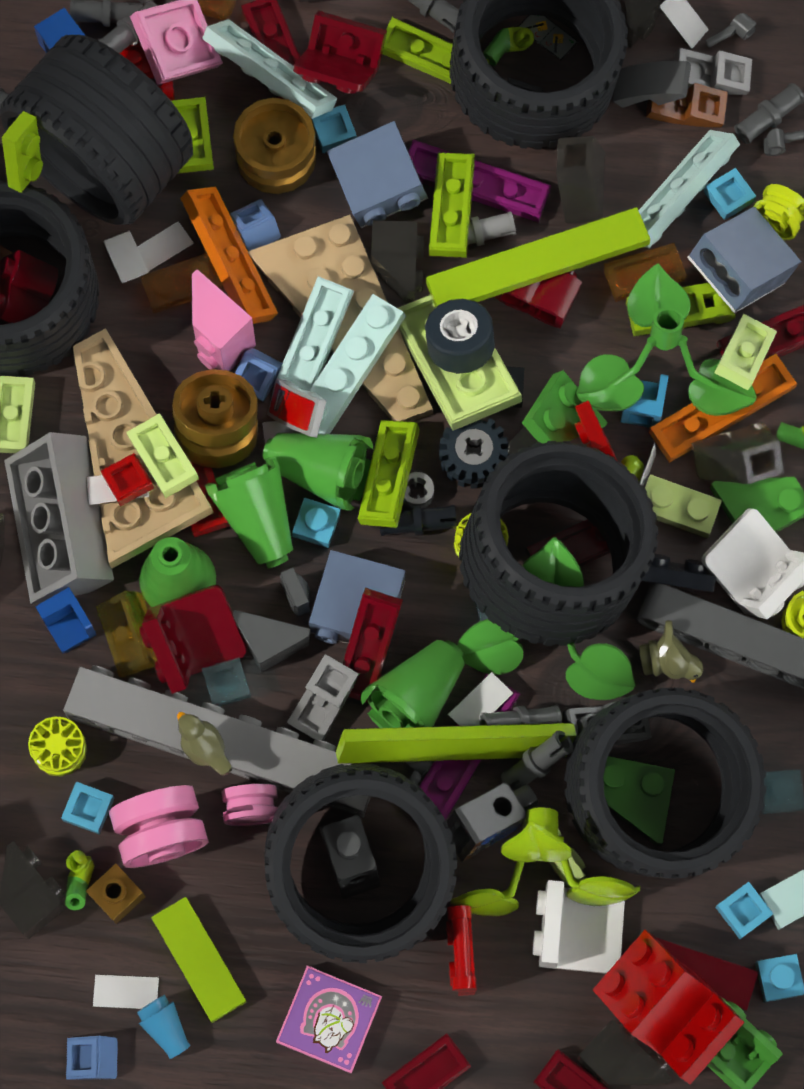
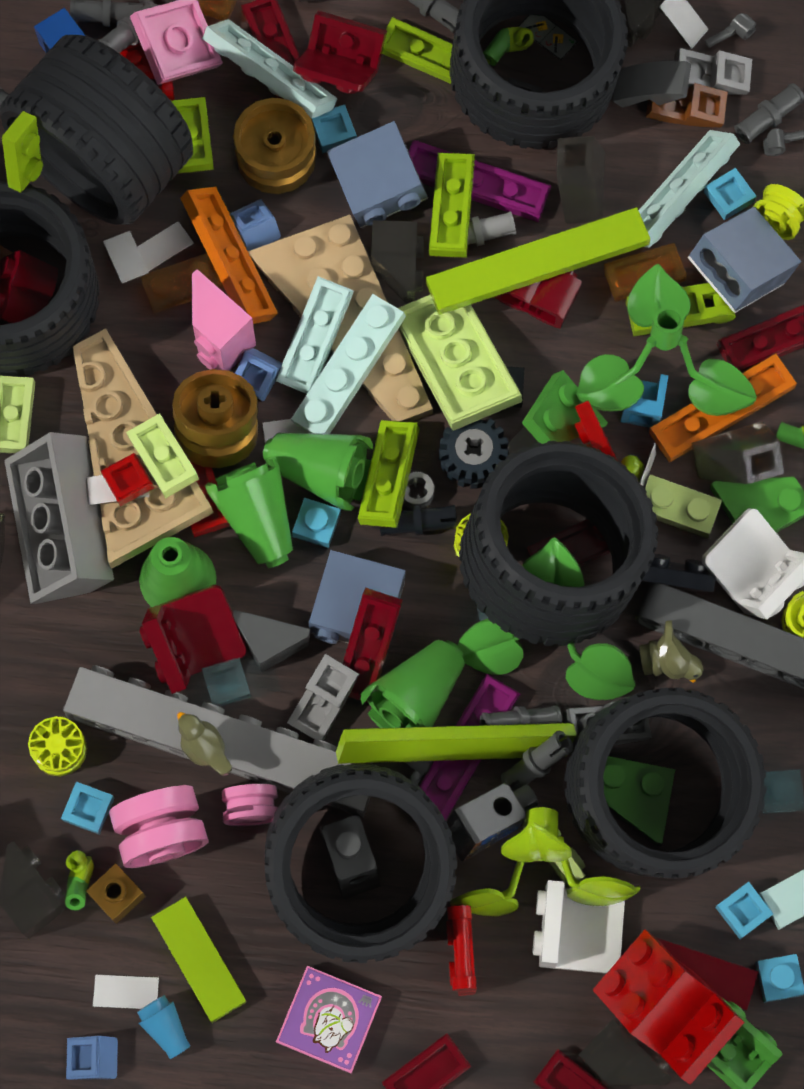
blue panel [35,587,97,653] -> none
clear yellow slope [96,591,158,677] -> none
slope [267,378,326,438] -> none
dark grey tile [280,568,310,617] -> none
black wheel [425,299,495,374] -> none
white sticker [448,672,513,726] -> none
yellowish green plate [714,314,777,390] -> none

